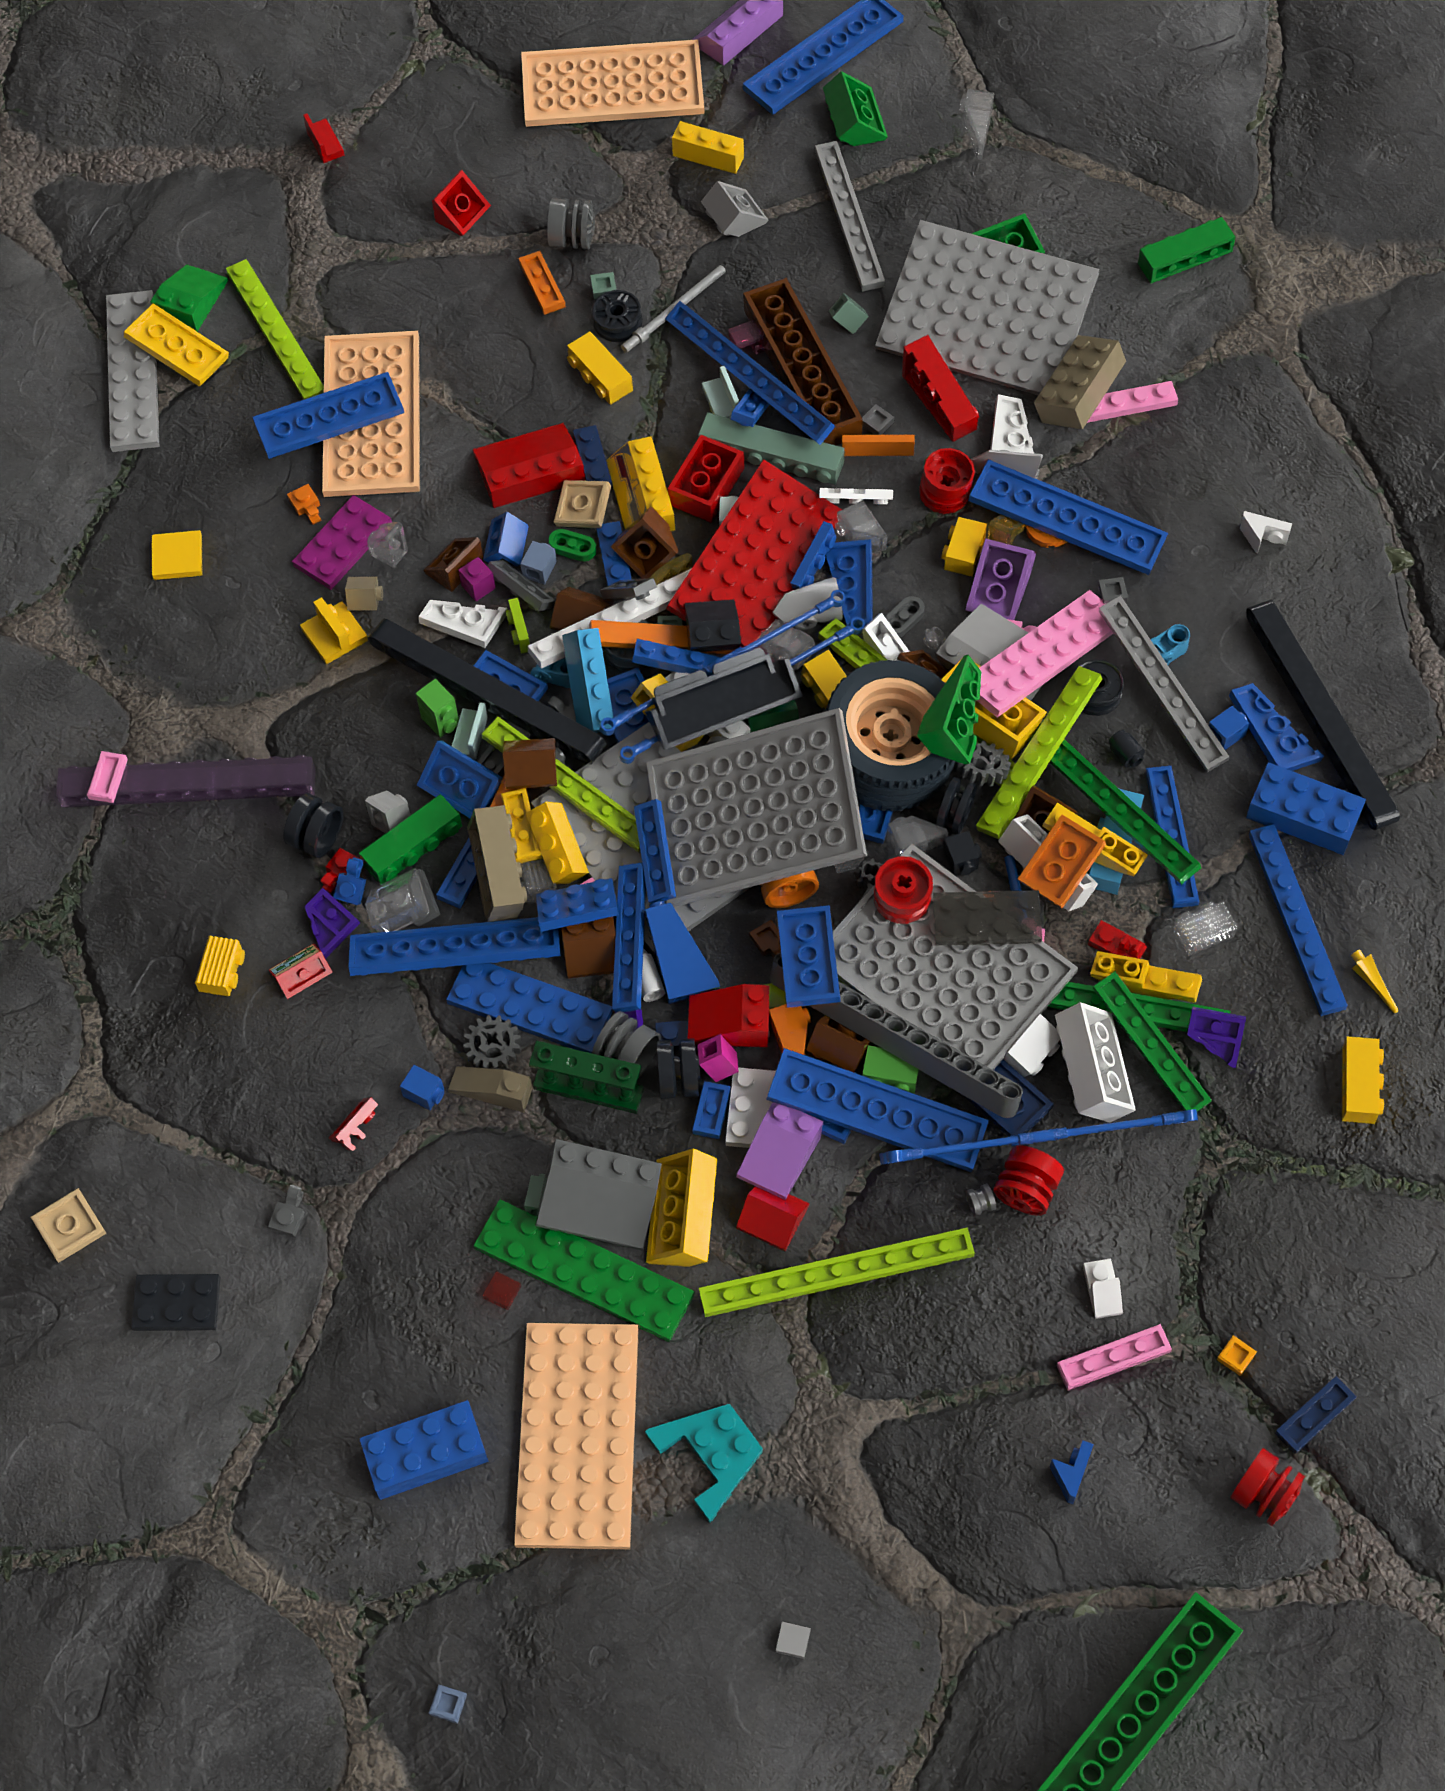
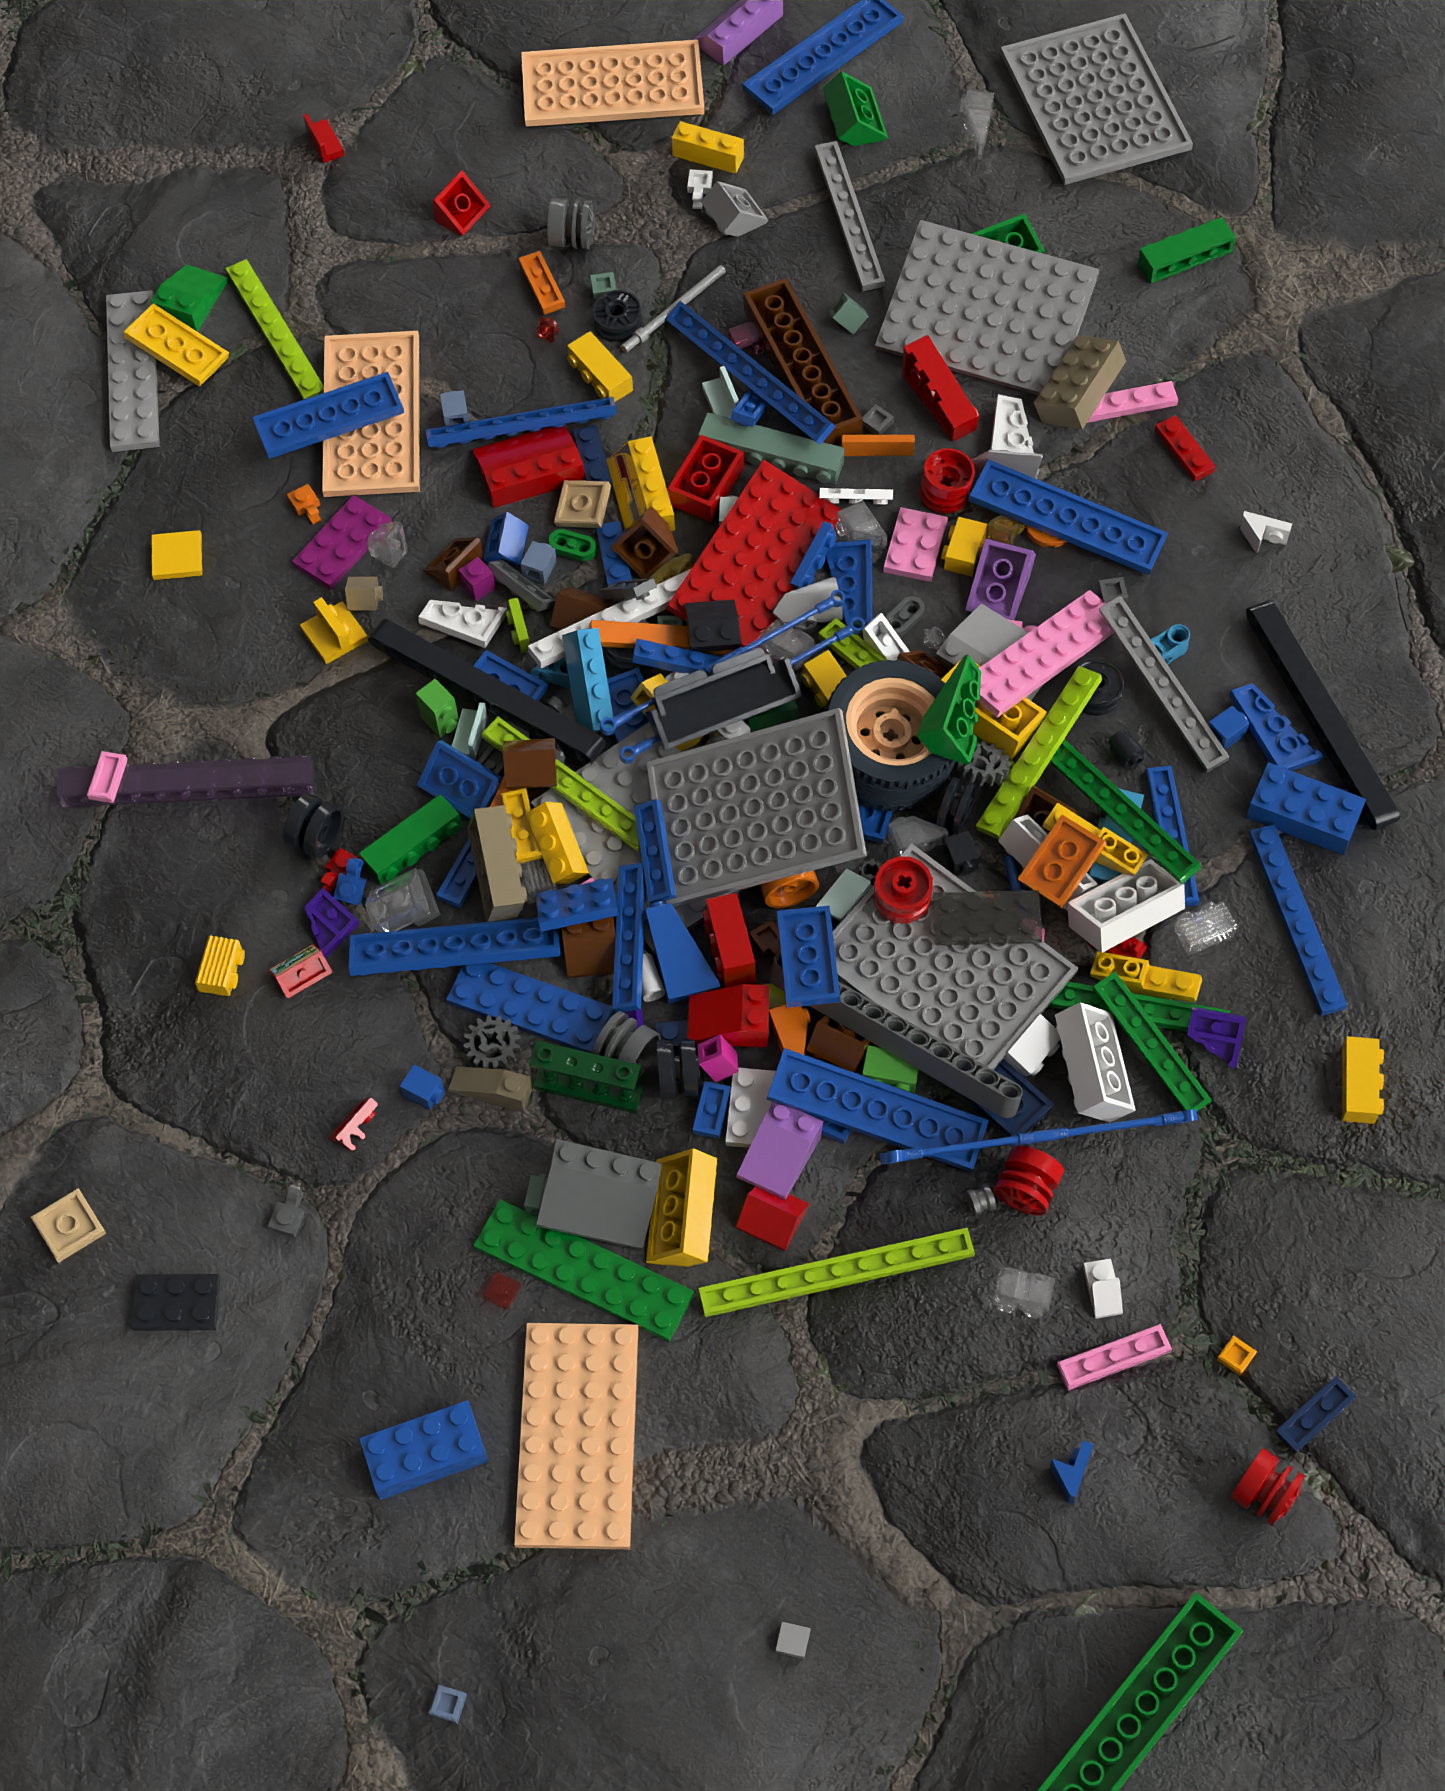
light grey slope [365,791,410,834] -> none
teal wing [645,1404,763,1523] -> none
yellow piece [1351,950,1398,1013] -> none
none -> blue plate [426,397,617,448]
none -> sand blue brick [440,390,469,426]
none -> clear red plate [537,316,559,343]
none -> white plate [687,170,713,209]
none -> red brick [702,893,756,988]
none -> light aqua panel [816,868,871,922]
none -> bright pink plate [883,507,948,582]
none -> clear brick [993,1267,1055,1319]
none -> light grey plate [1000,13,1193,185]
none -> white brick [1068,859,1185,953]
none -> red plate [1155,415,1216,482]

